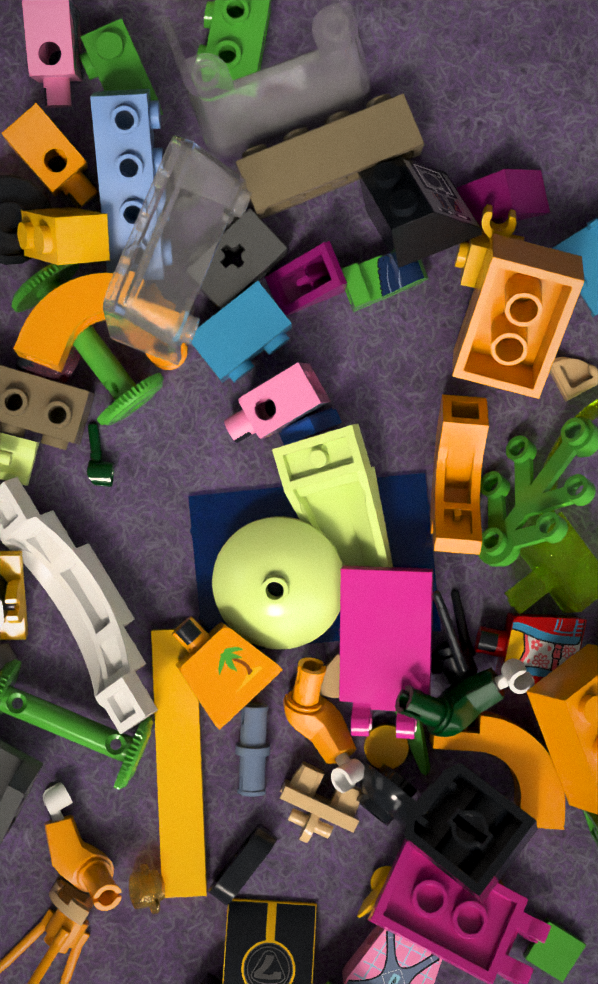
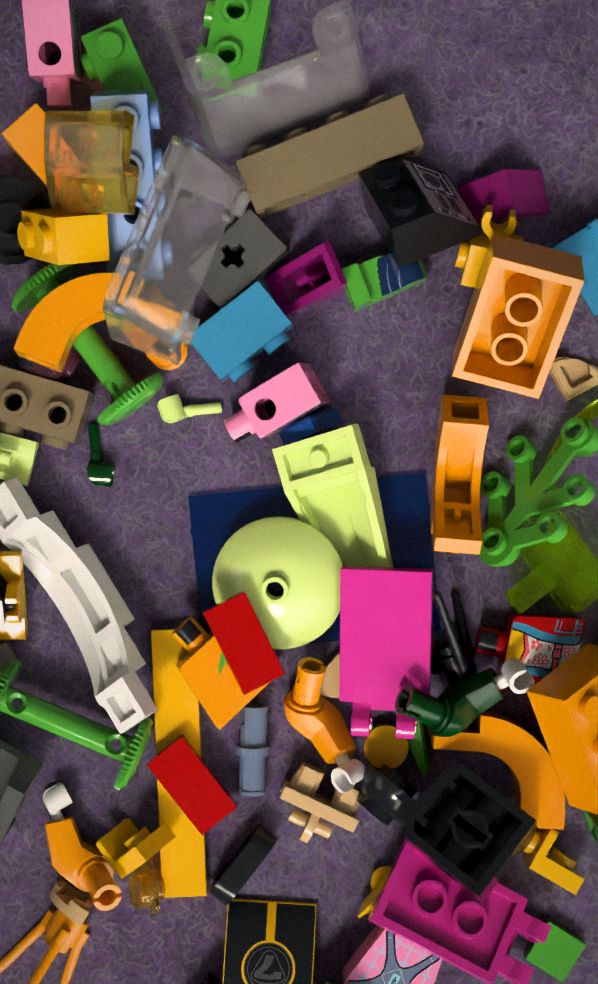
none -> clear yellow slope [44,111,140,215]
none -> yellow bracket [96,818,176,879]
none -> red tile [146,734,238,835]
none -> yellowish green hand [157,394,222,423]
none -> red tile [202,591,285,695]
none -> yellow bracket [522,828,585,895]

